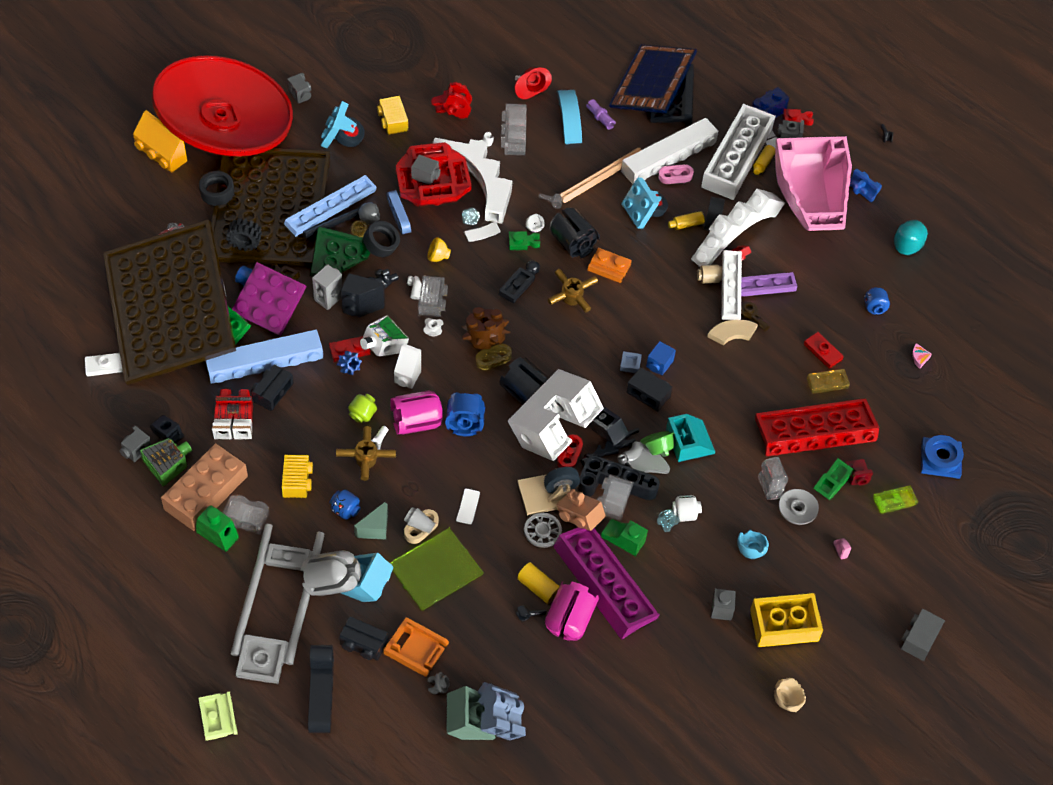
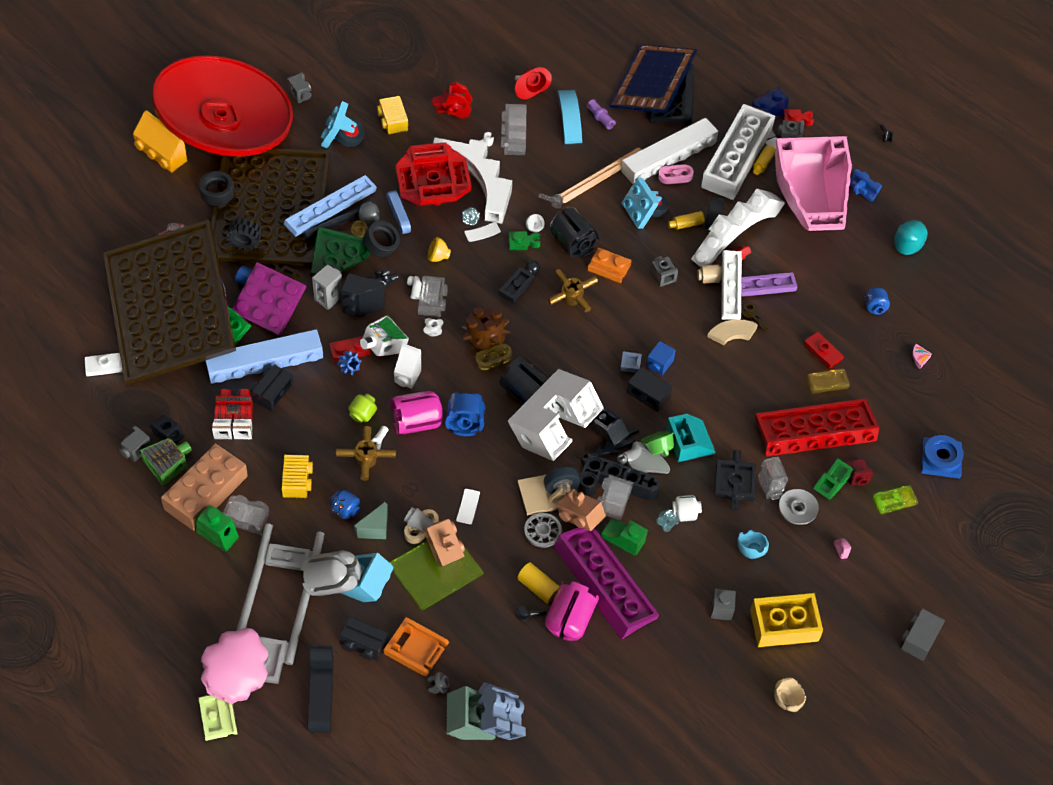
dark grey brick [412,155,440,185] -> none
red plate [557,435,583,468] -> none
none -> bright pink piece [201,628,268,704]
none -> brick [423,519,465,566]
none -> dark grey brick [650,256,678,287]
none -> black plate [715,450,757,511]

